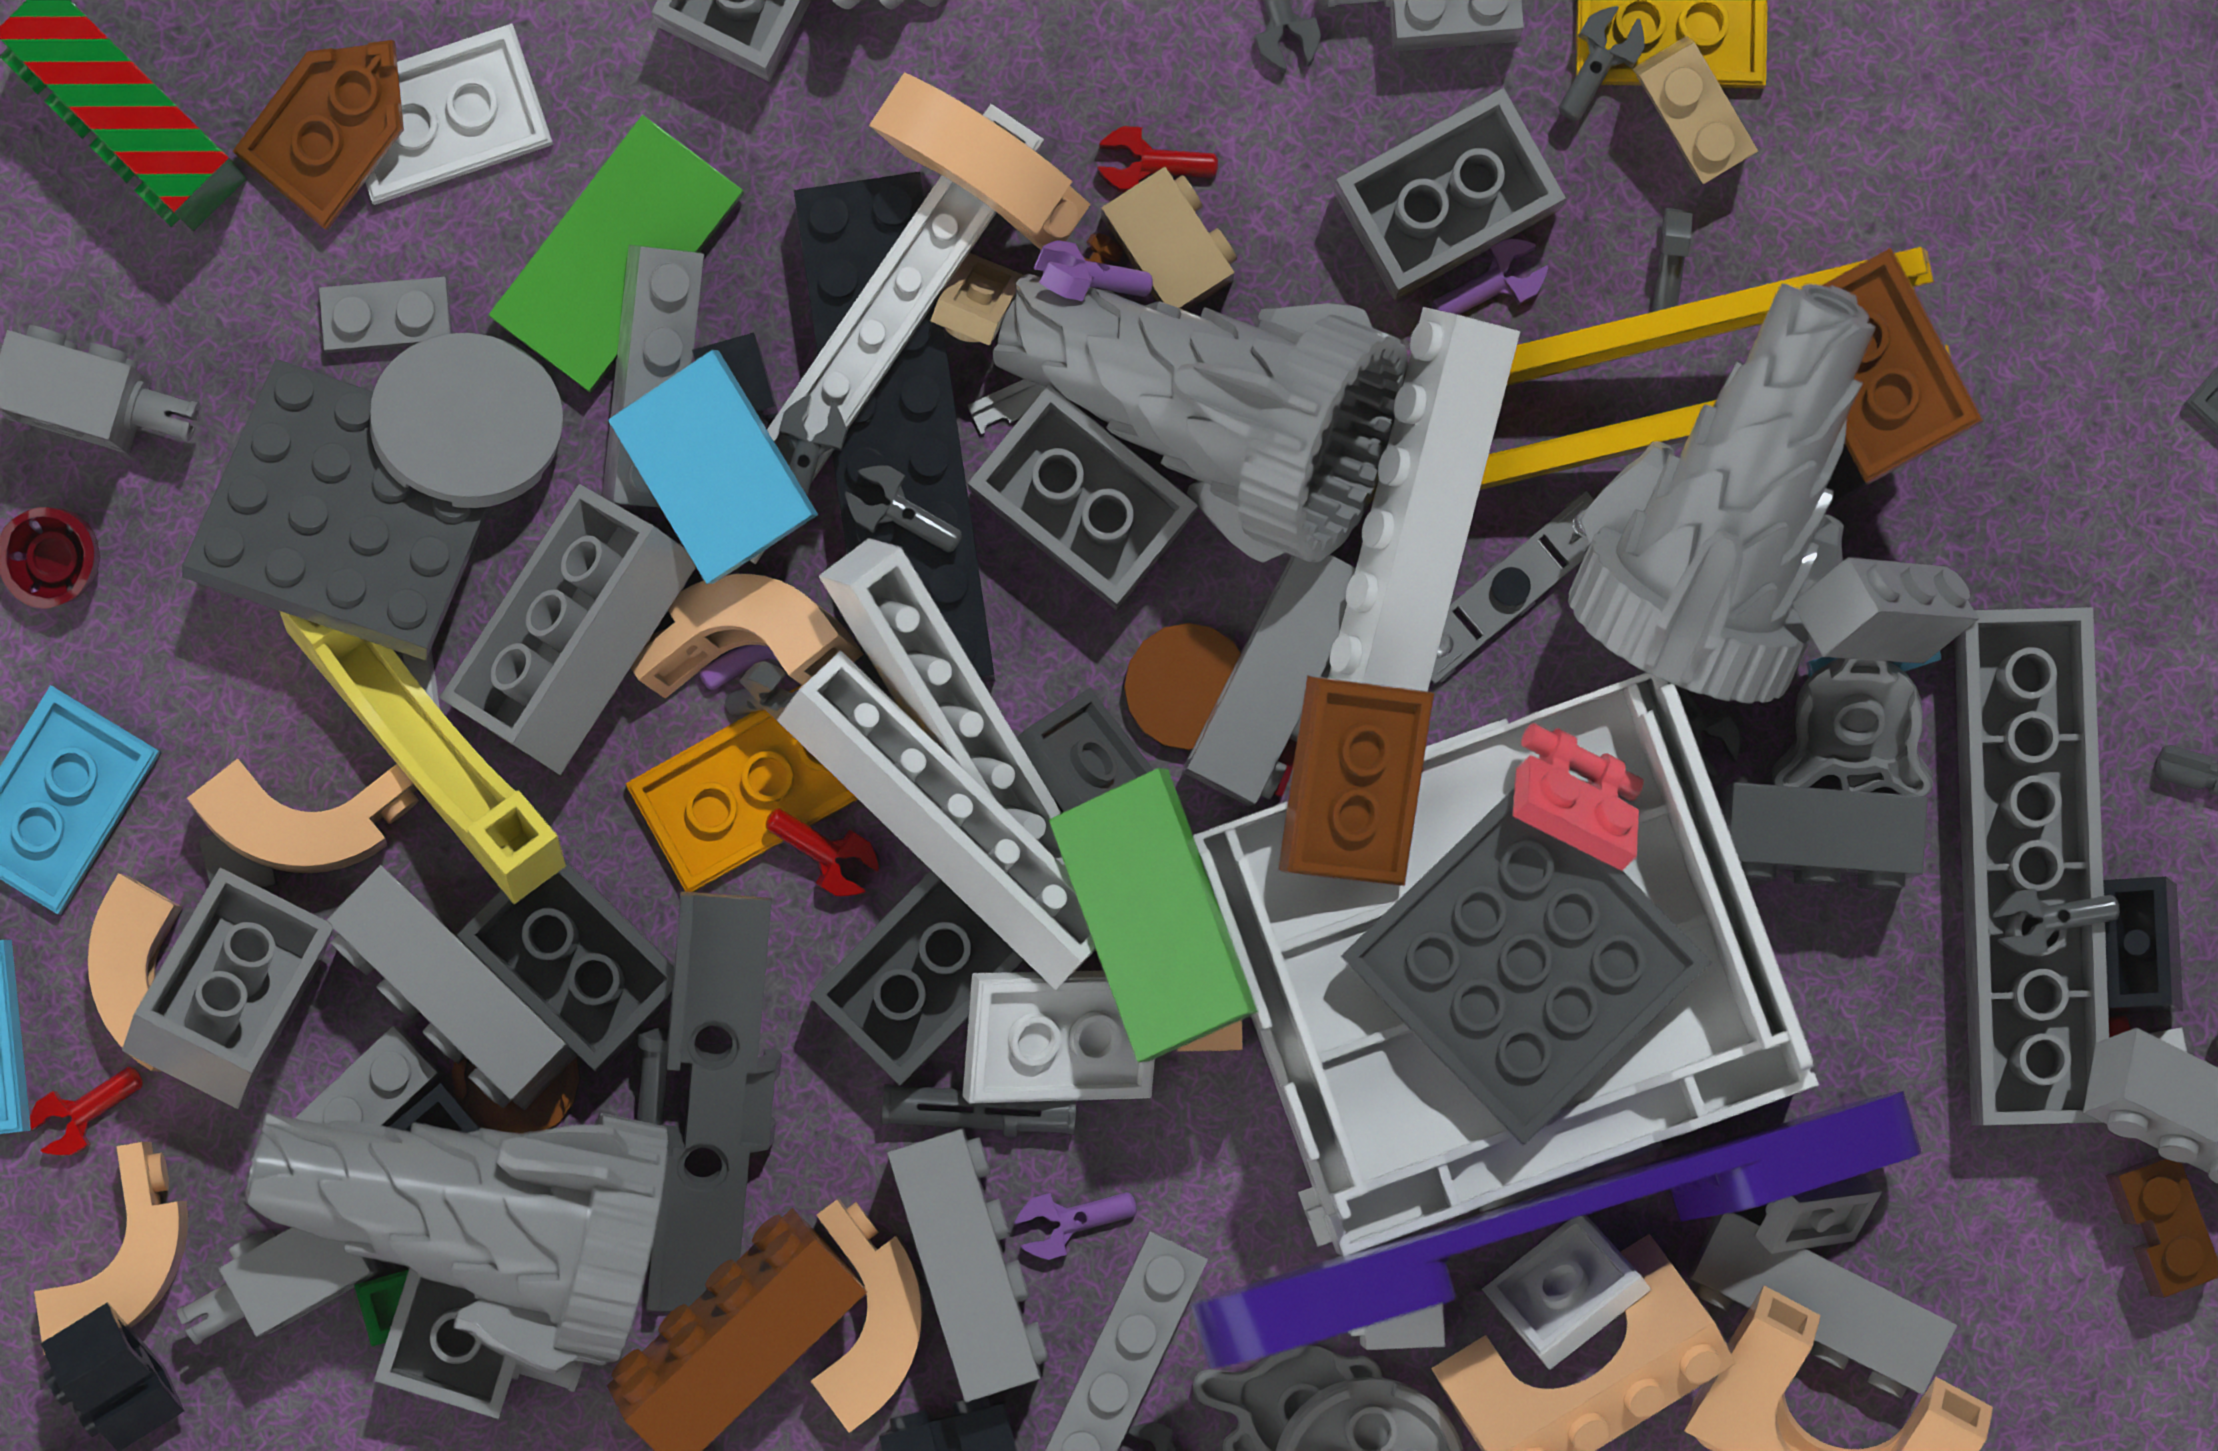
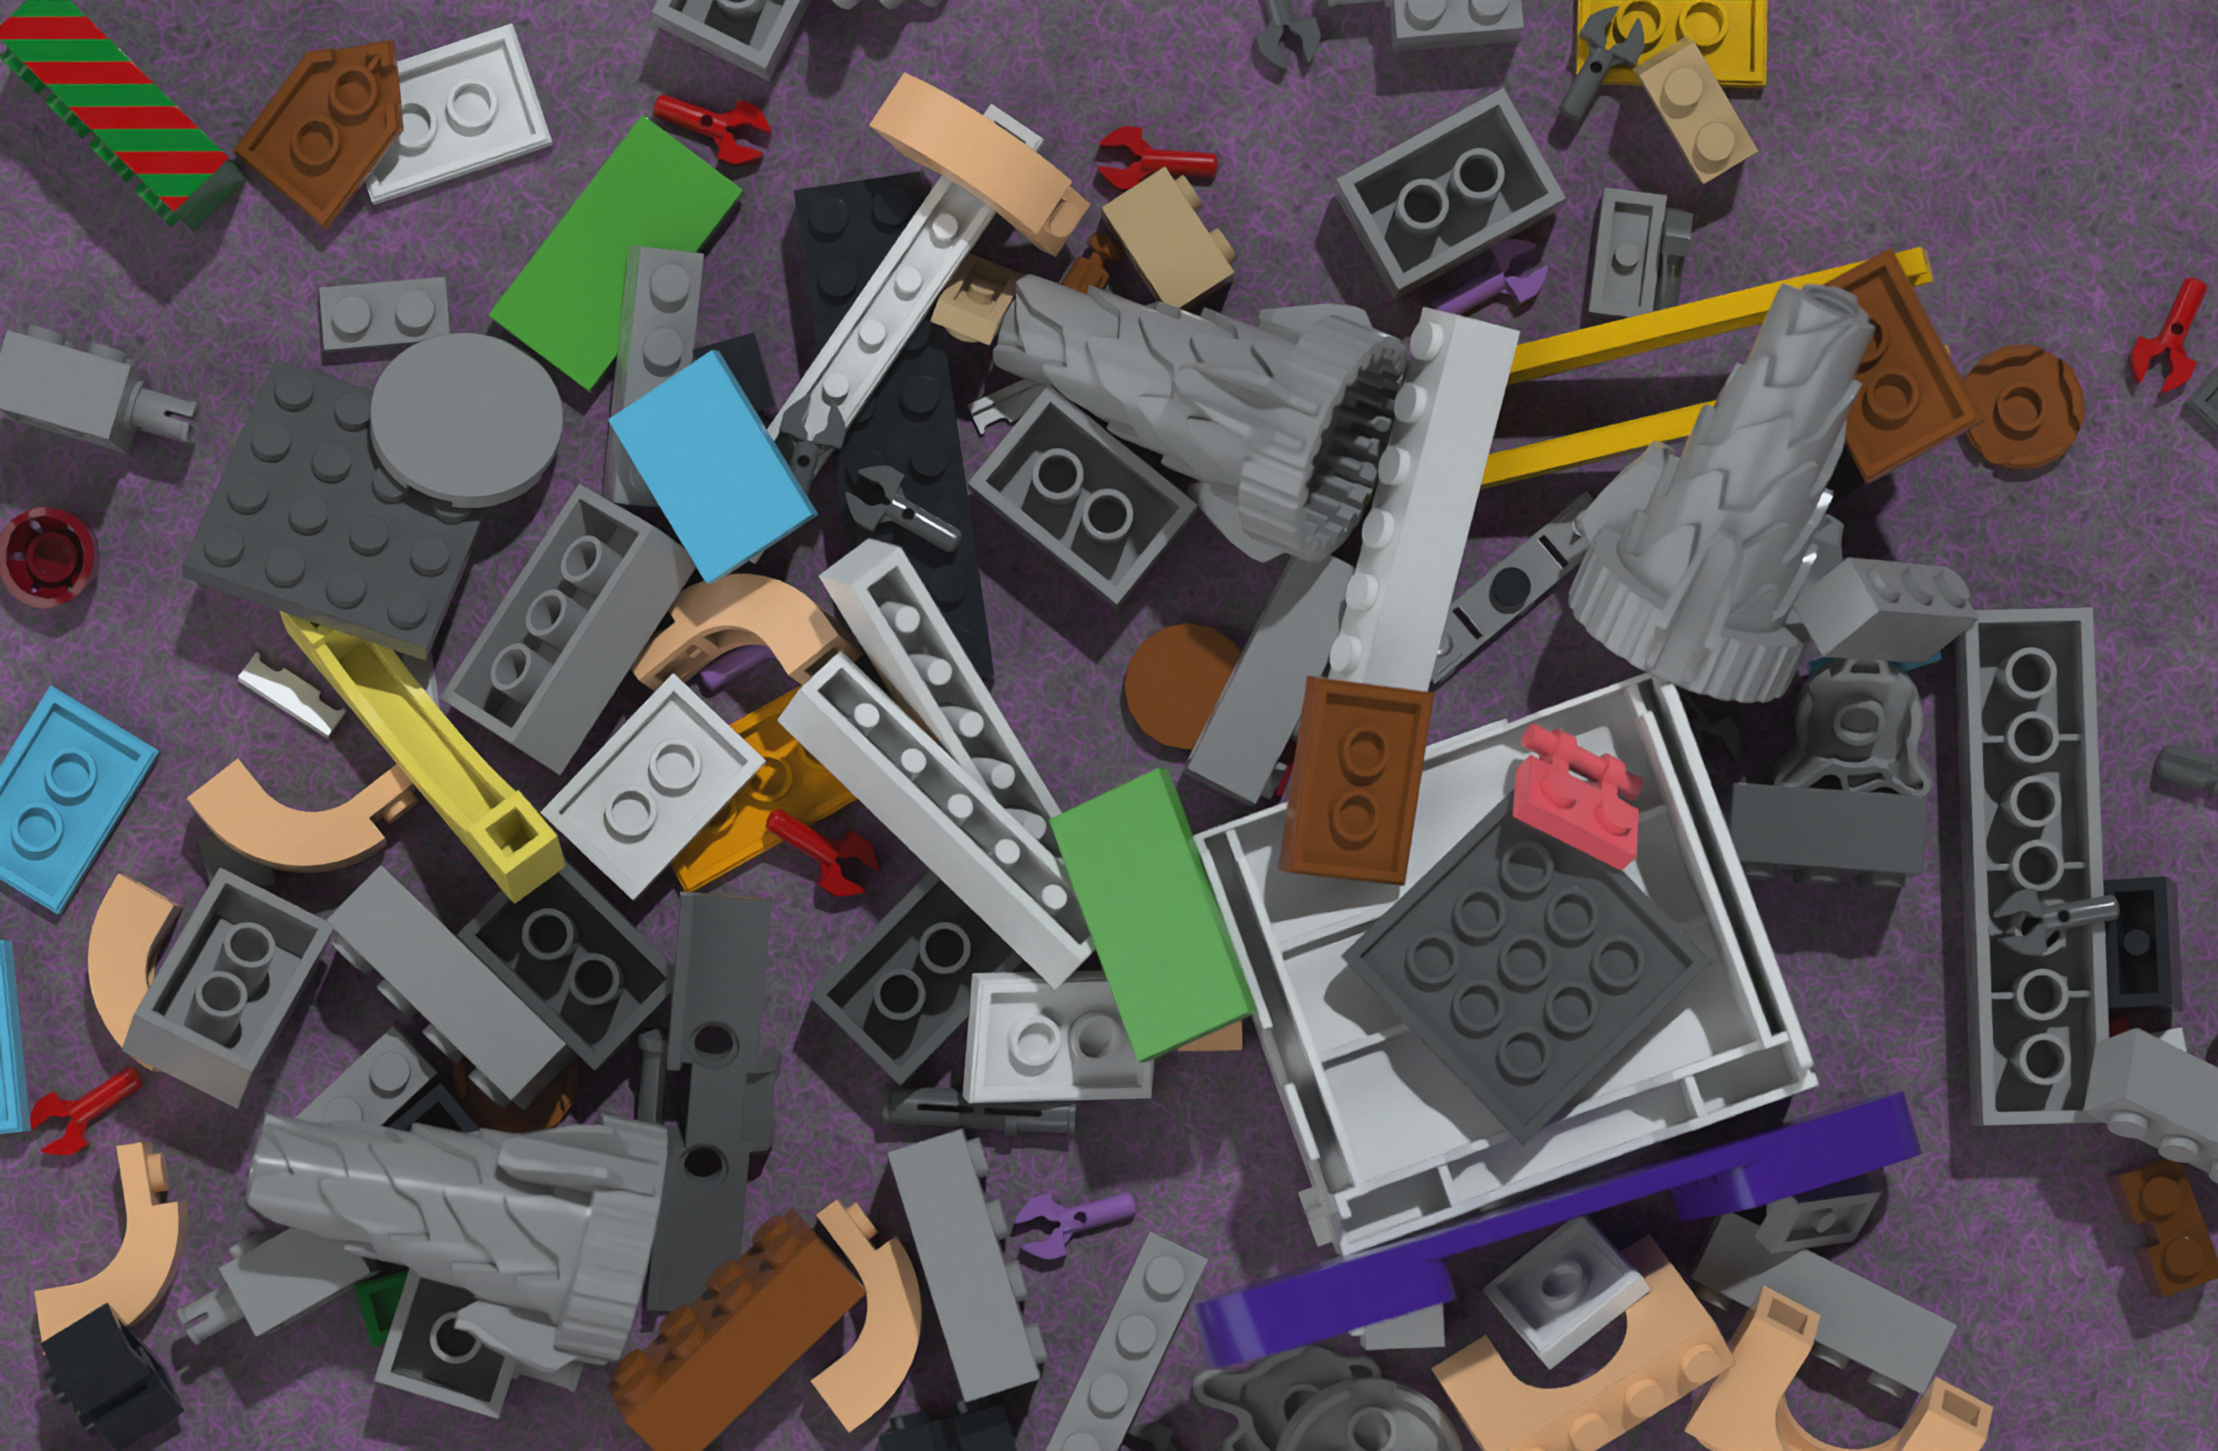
dark grey bar [725,661,798,726] -> none
dark grey bracket [1016,688,1154,813] -> none
medium lavender bar [1033,240,1153,301] -> none
none -> white piece [238,652,347,739]
none -> white plate [540,673,767,901]
none -> red bar [653,94,772,168]
none -> light grey plate [1587,187,1667,320]
none -> dark orange tile [1963,344,2085,471]
none -> red bar [2128,277,2207,395]

